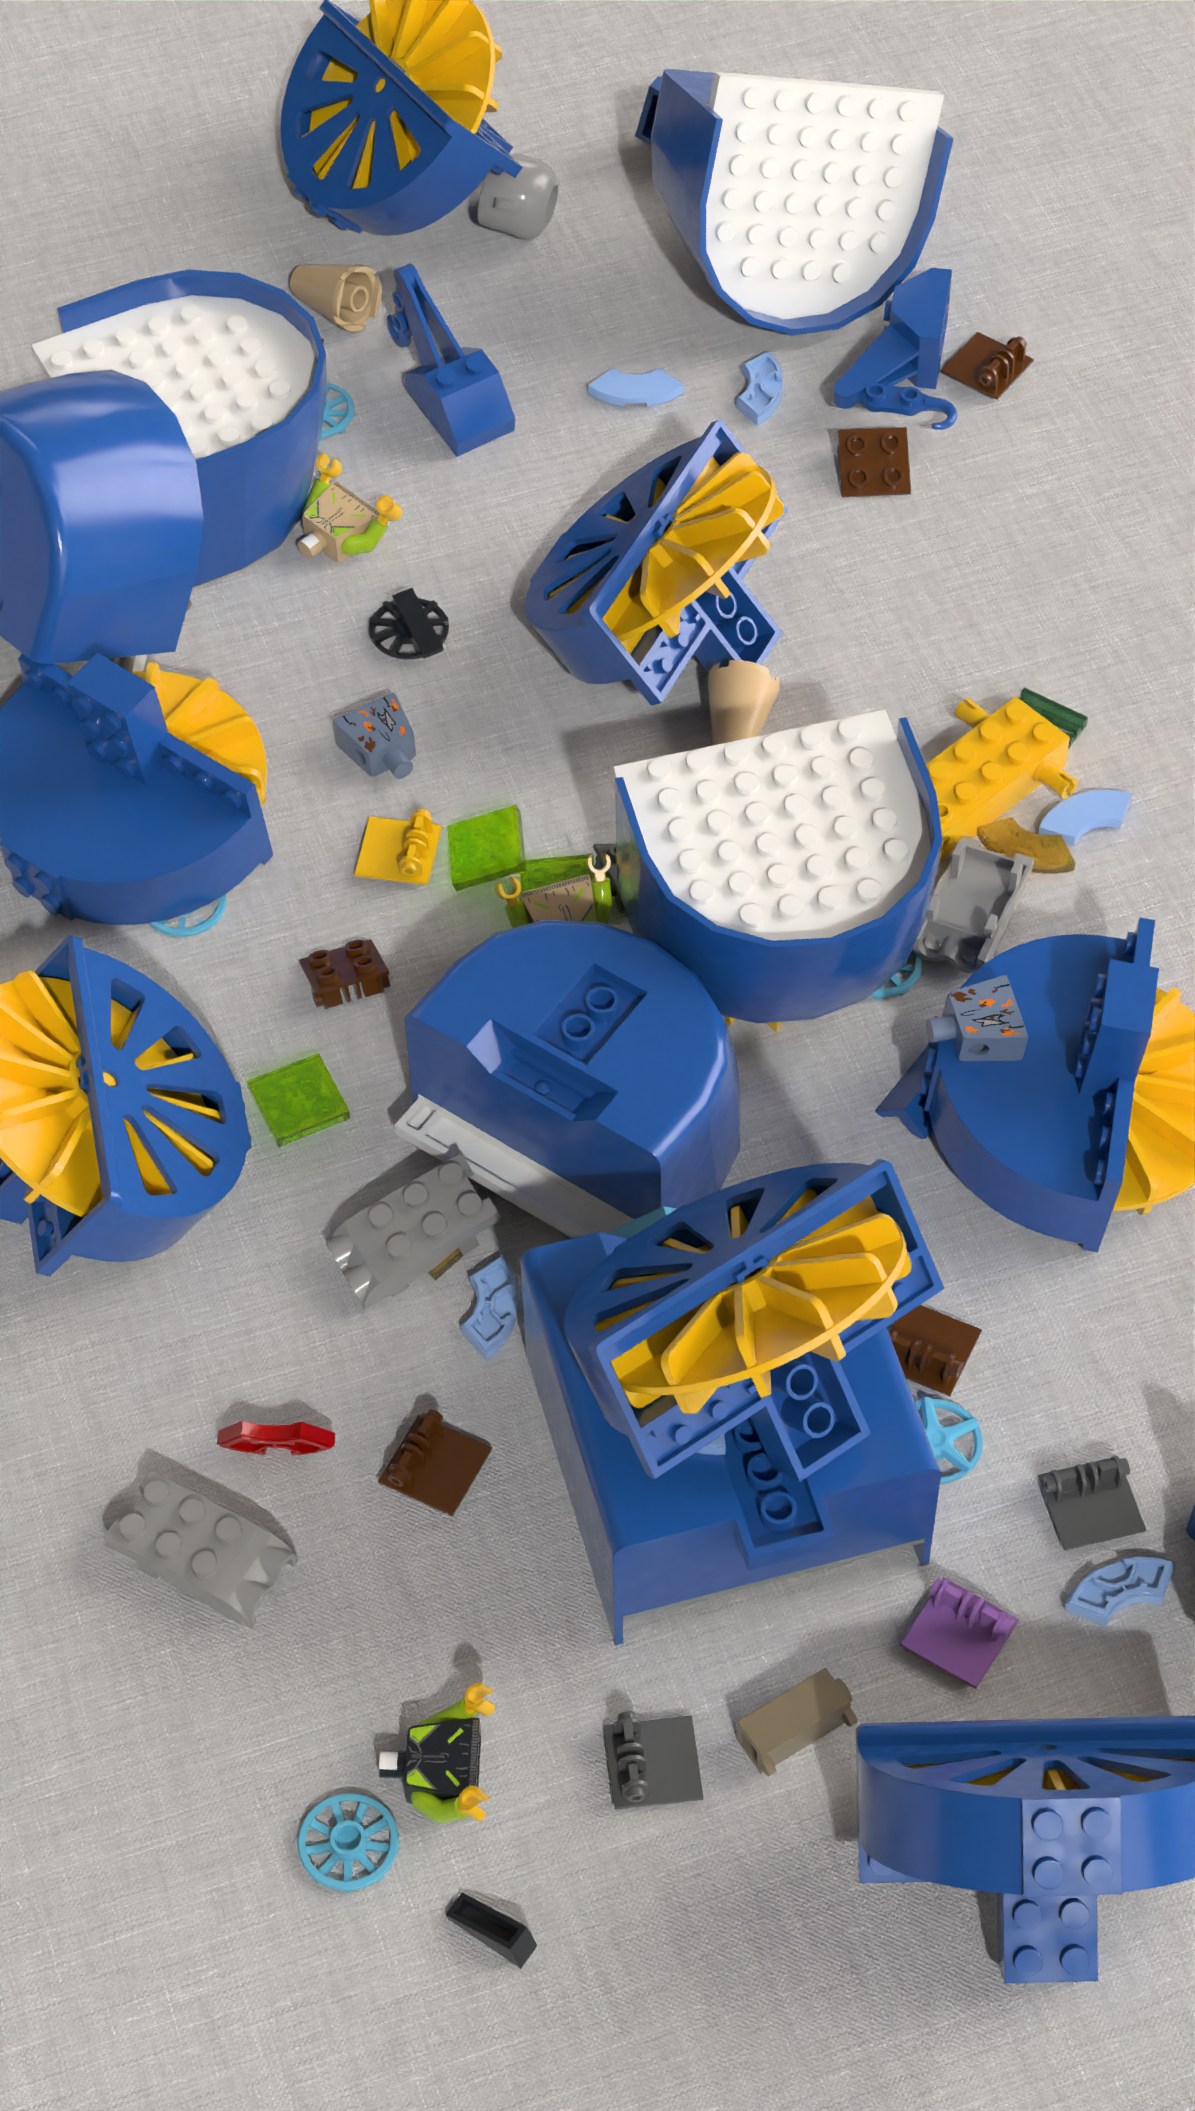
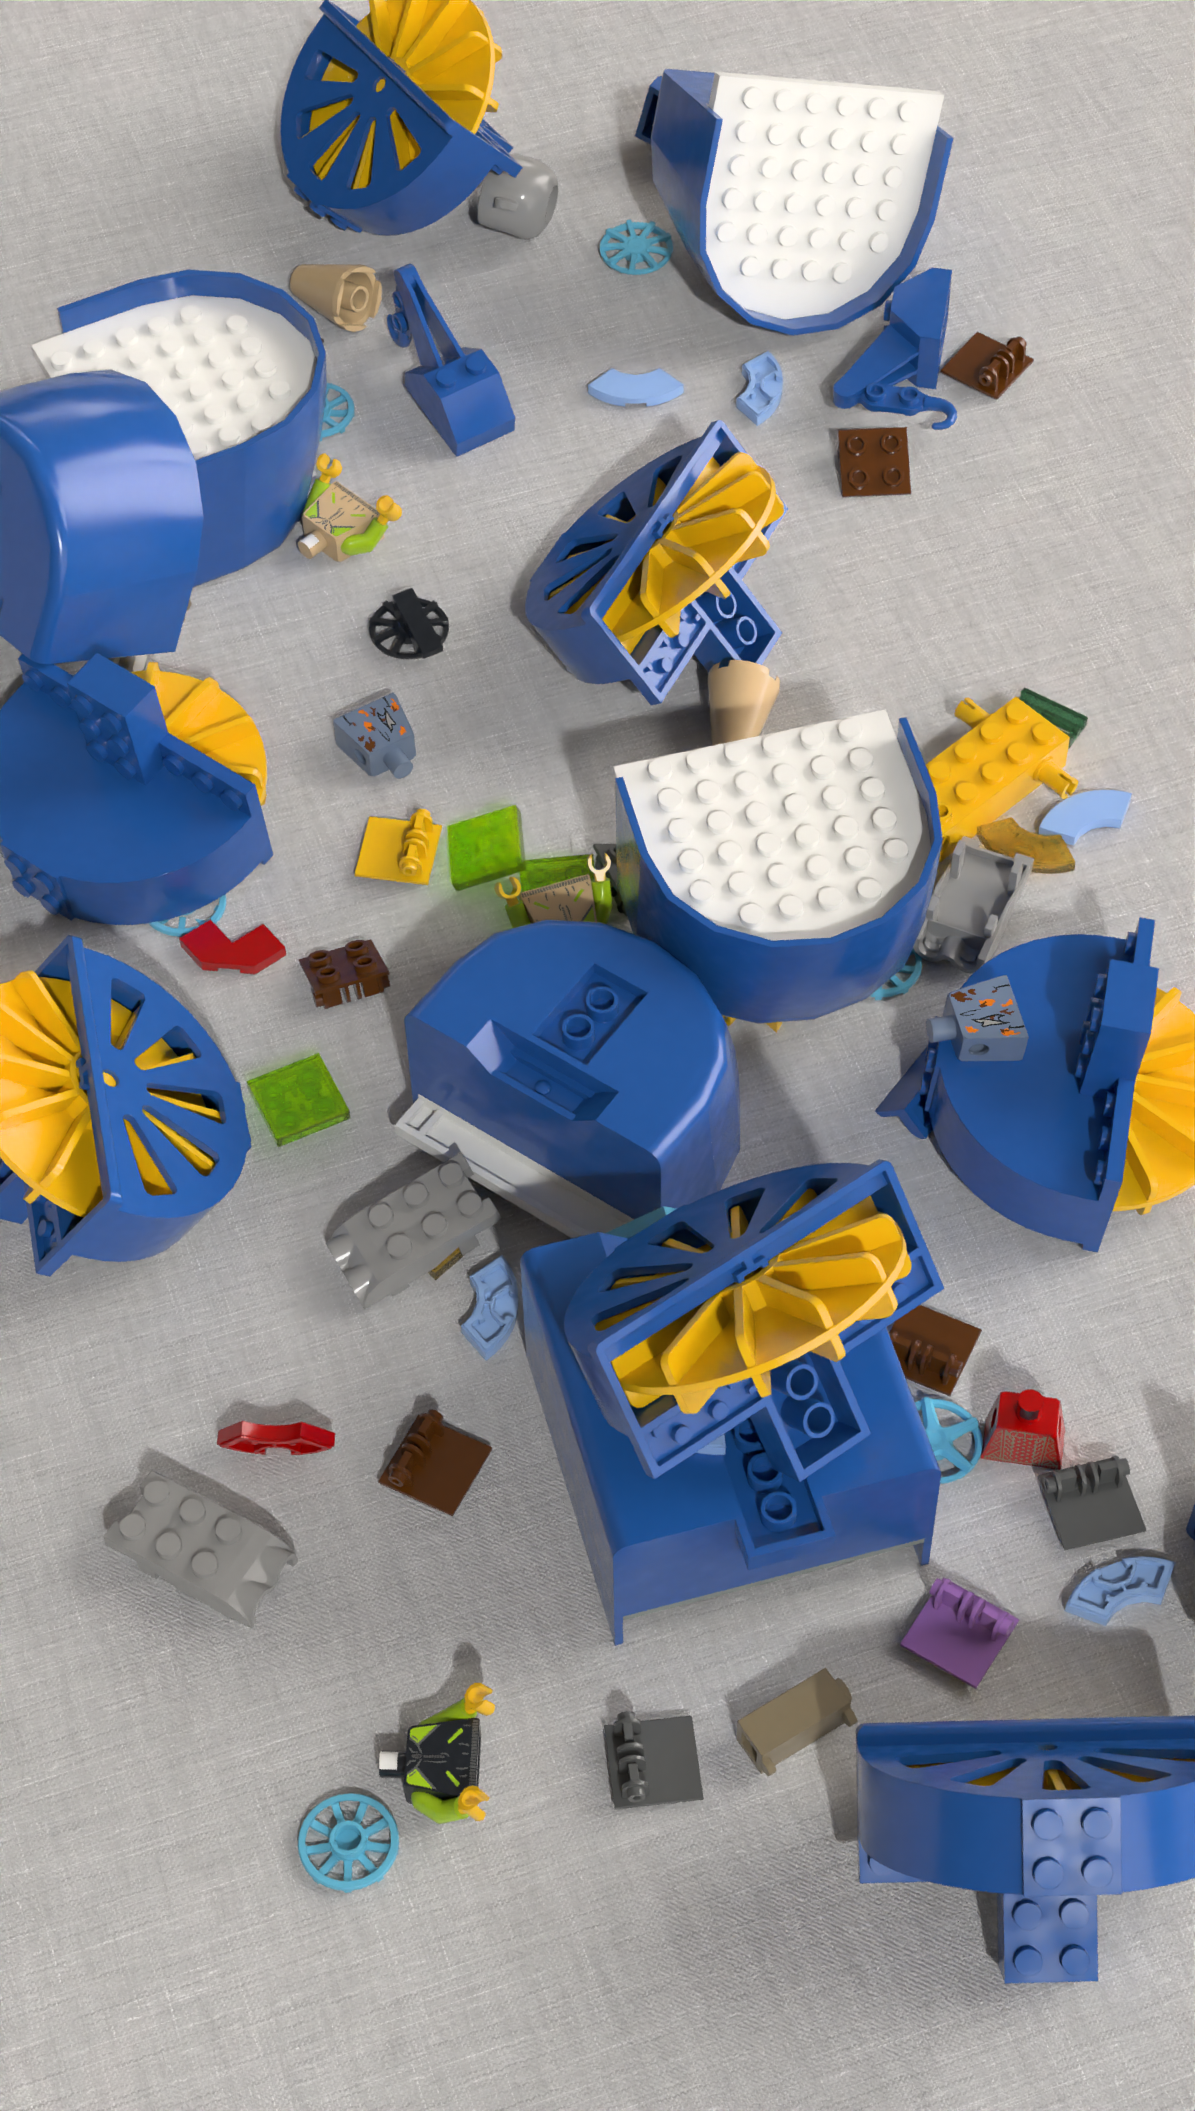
black piece [445,1892,537,1969] -> none
none -> red tile [179,919,286,974]
none -> medium azure wheel [600,219,673,275]
none -> red torso [981,1389,1065,1470]

